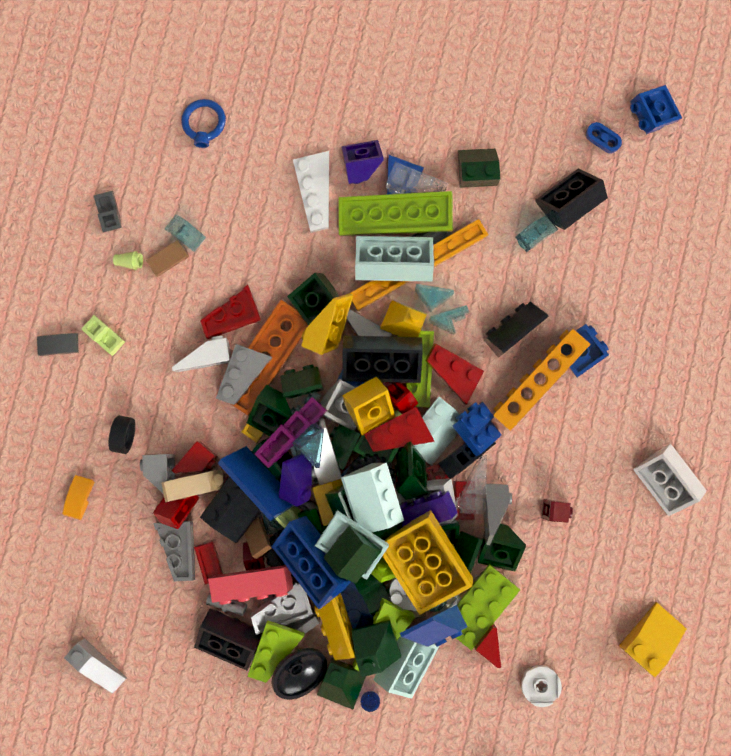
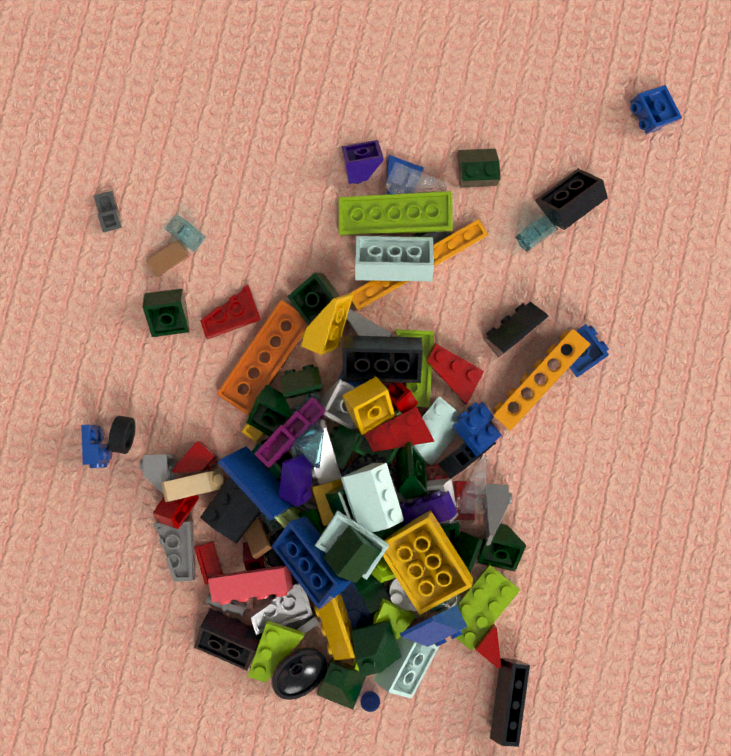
dark grey slope [37,333,79,356] -> none
light orange slope [62,475,95,520] -> none
slope [64,638,127,694] -> none
yellowish green slope [82,315,125,356] -> none
yellowish green cone [113,251,143,270] -> none
white slope [172,336,231,373] -> none
blue piece [181,99,226,148] -> none
light grey wing [216,344,273,405] -> none
white wing [293,151,329,233] -> none
yellow slope [380,300,427,337] -> none
clear light blue slope [415,284,454,312] -> none
clear light blue slope [429,305,469,335] -> none
white plate [521,665,562,707] -> none
dark red slope [541,499,573,523] -> none
blue plate [586,122,622,153] -> none
yellow slope [619,602,687,678] -> none
white slope [633,444,707,516] -> none
none -> blue plate [81,425,112,468]
none -> dark green slope [142,289,190,337]
none -> black brick [490,658,530,747]

